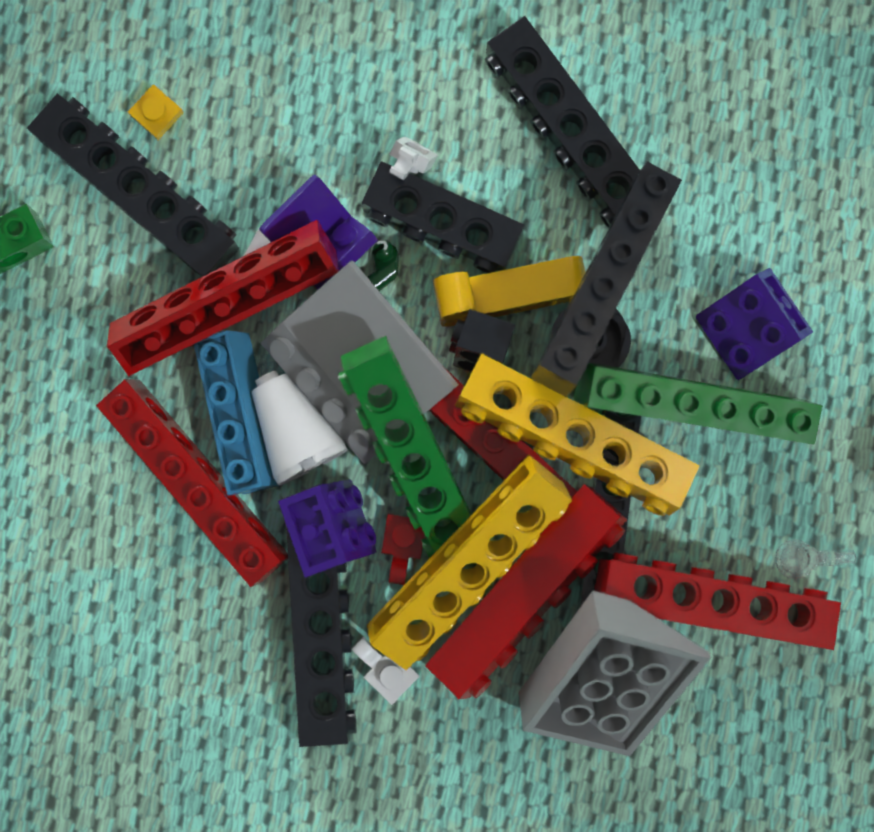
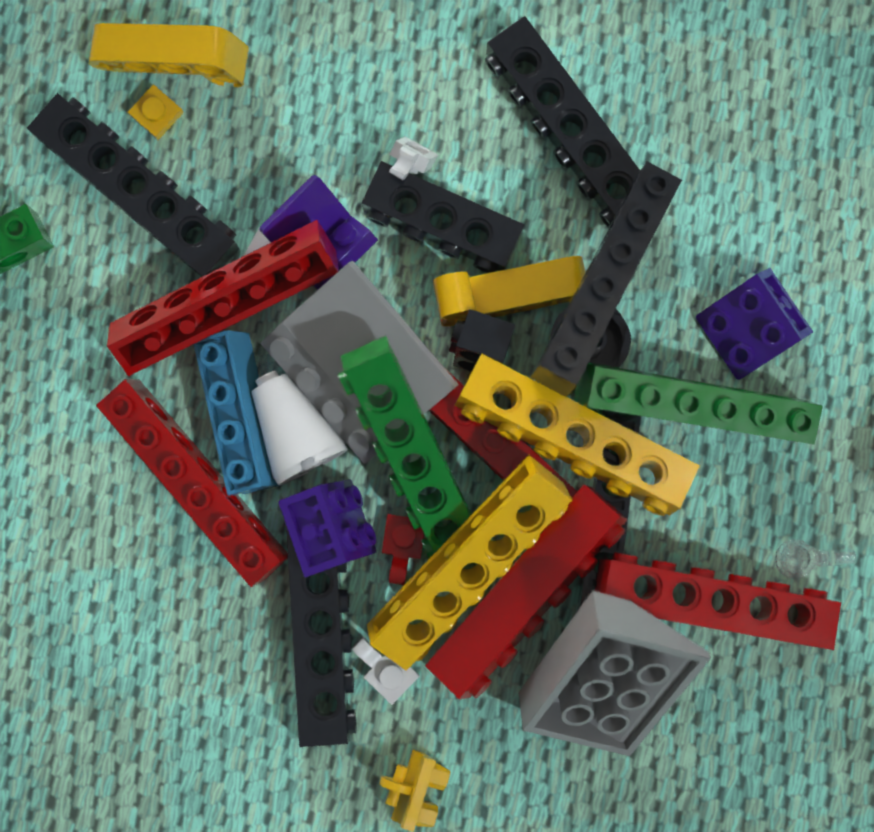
dark green arm [367,240,399,292] -> none
none -> yellow beam [88,23,249,88]
none -> yellow hips [379,750,451,832]

